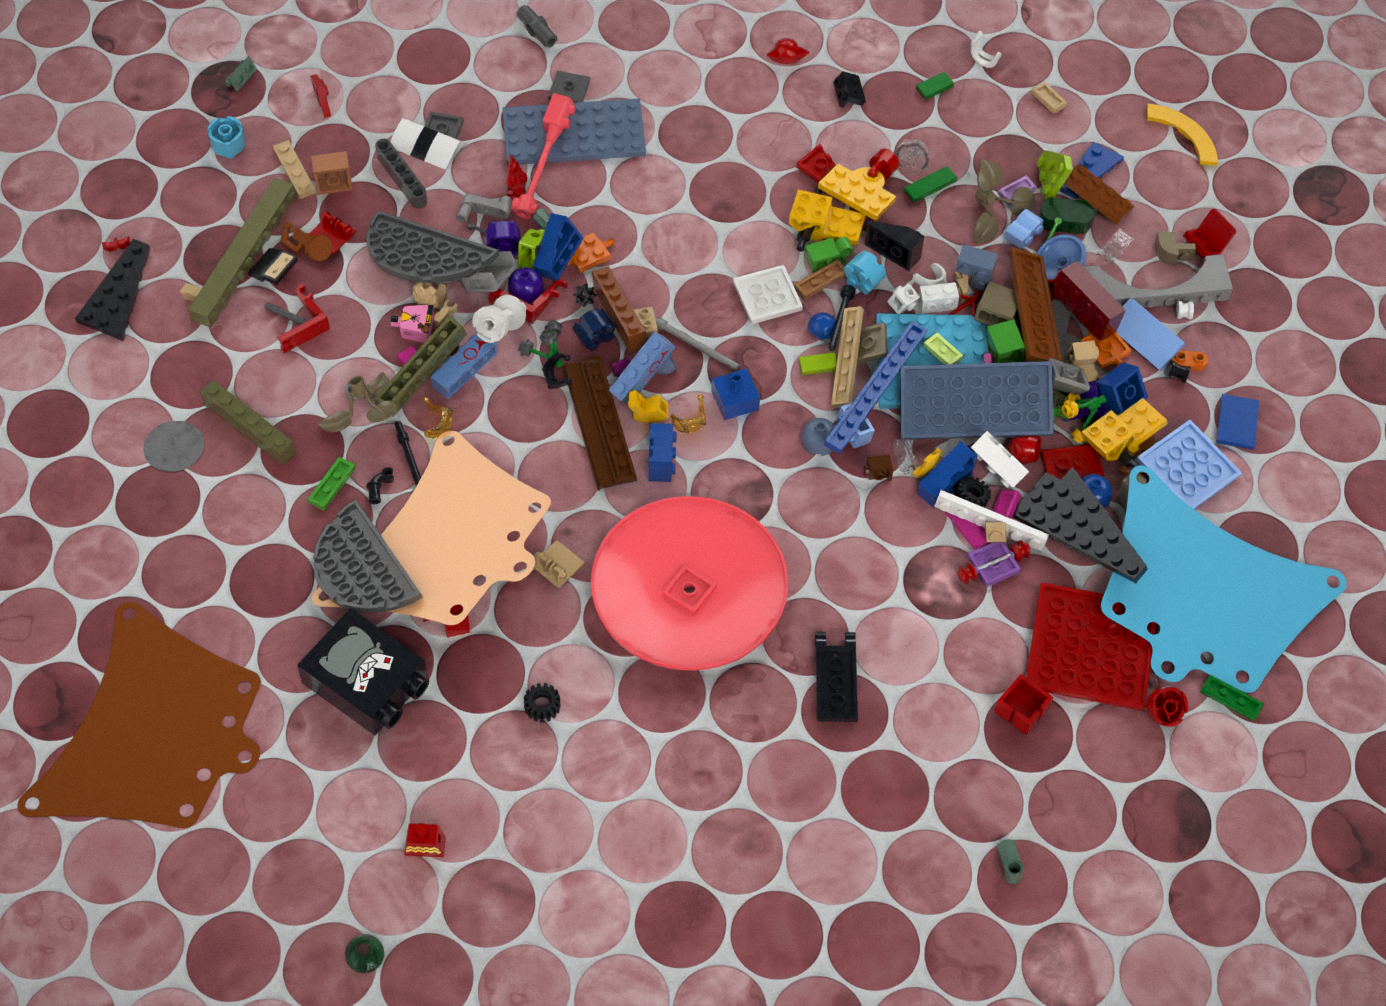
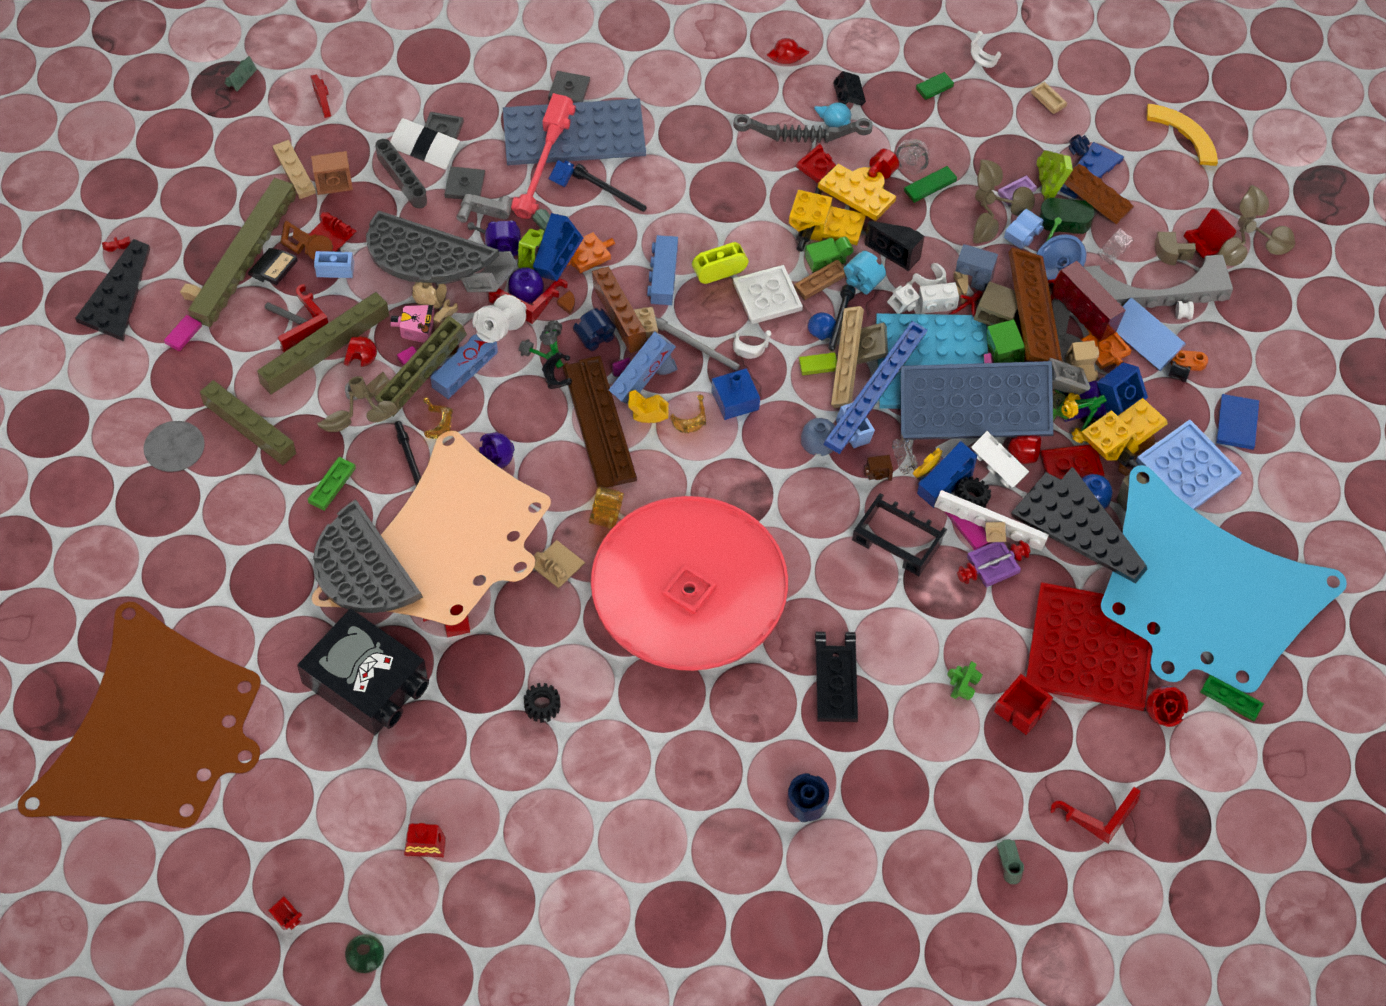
medium azure brick [208,116,246,159] -> none
black piece [366,467,394,504] -> none
red hinge [506,155,528,200] -> none
dark grey piece [517,5,557,48] -> none
black gear [573,283,597,307] -> none
blue wedge [649,423,677,482] -> none
yellowish green plate [923,332,963,365] -> none
dark pink tile [993,490,1021,519] -> none
none -> dark pink tile [164,315,202,352]
none -> olive brick [257,292,389,395]
none -> red bracket [267,896,302,930]
none -> light blue brick [314,251,354,278]
none -> red helmet [344,336,377,367]
none -> dark grey plate [444,166,485,199]
none -> dark purple cylinder [479,432,515,469]
none -> blue bracket [548,160,574,187]
none -> dark orange tile [557,290,575,314]
none -> black piece [572,164,647,212]
none -> clear yellow brick [589,486,624,529]
none -> medium blue brick [647,235,678,305]
none -> neon yellow brick [692,242,749,284]
none -> dark grey piece [733,114,873,143]
none -> white helmet [733,330,771,359]
none -> dark blue brick [787,773,829,822]
none -> medium azure piece [814,102,852,128]
none -> black hinge [852,493,947,576]
none -> bright green hips [947,661,983,700]
none -> red hinge [1051,787,1141,844]
none -> dark blue gear [1068,134,1090,156]
none -> dark tan plant [1218,185,1295,266]

